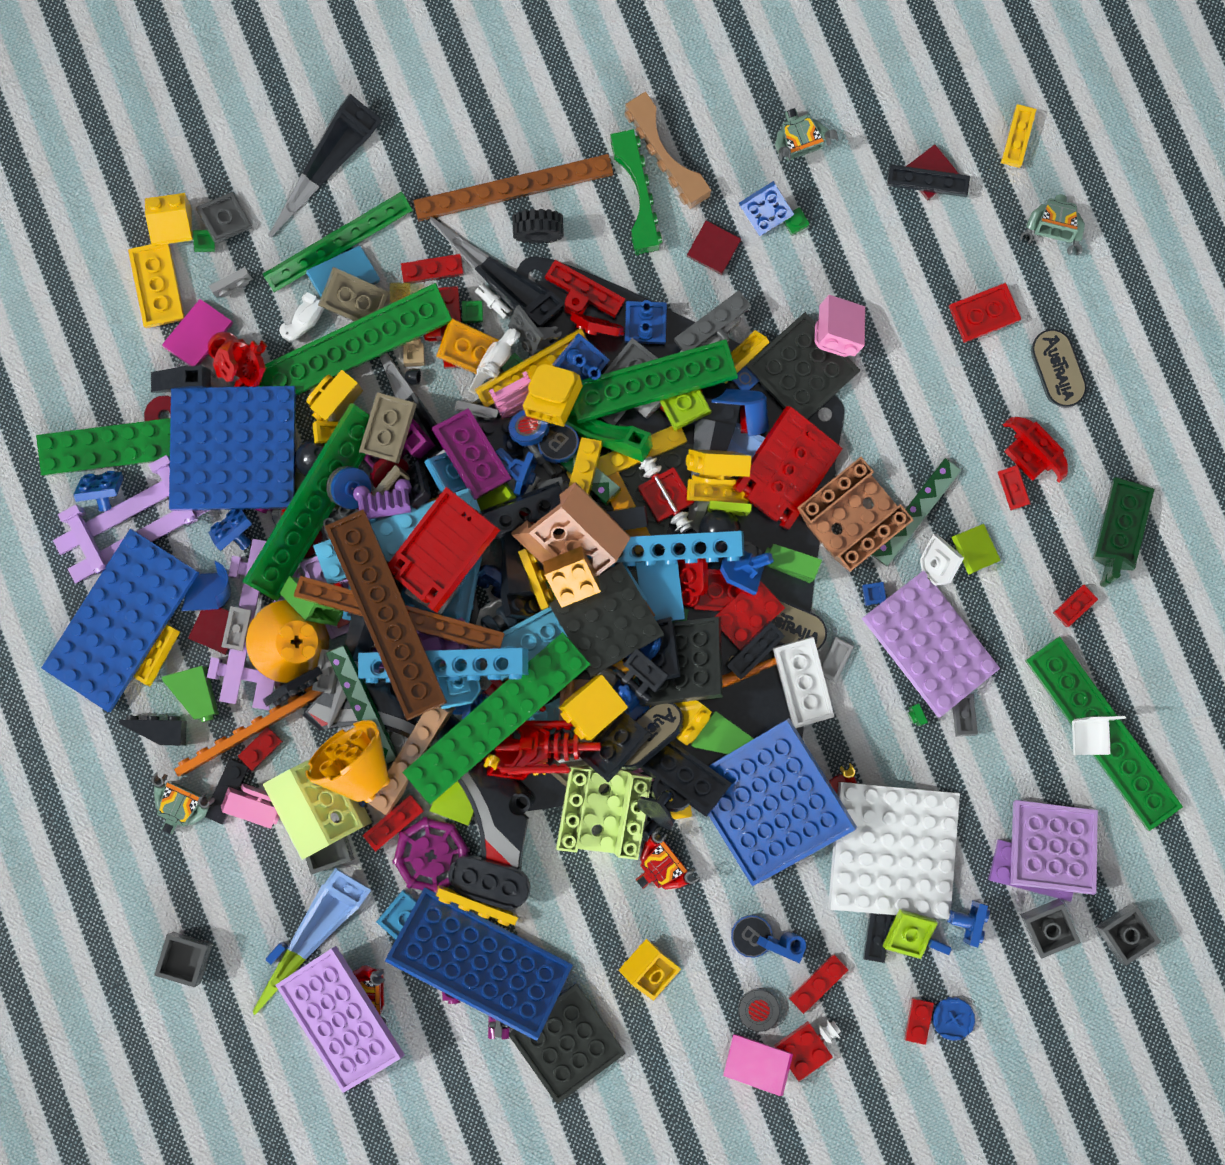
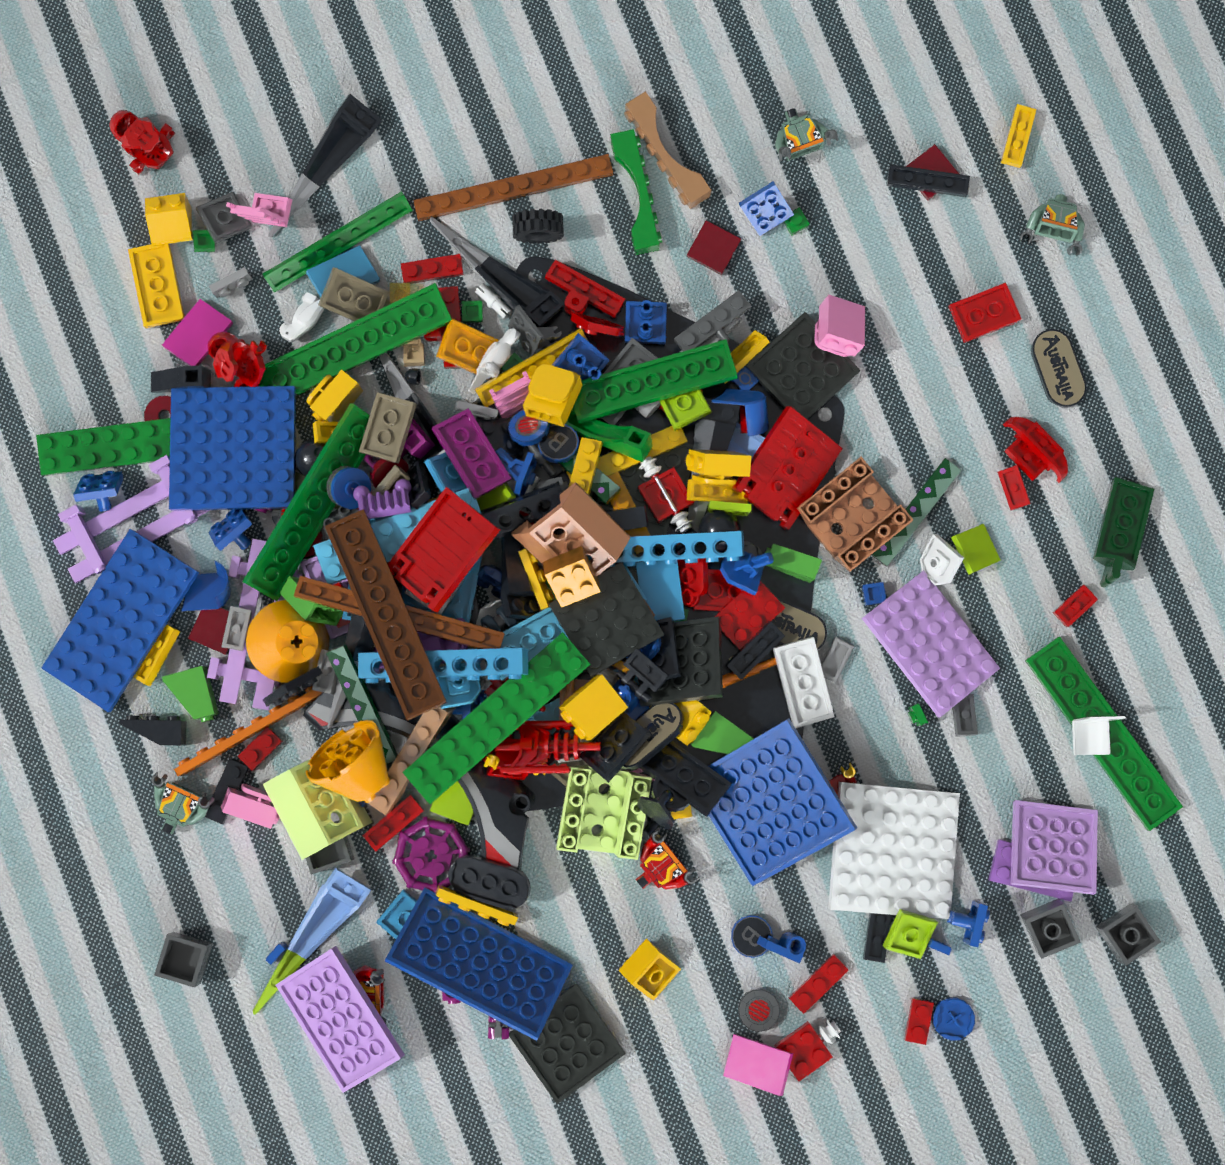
none -> red helmet [109,110,175,175]
none -> bright pink plate [226,193,292,227]

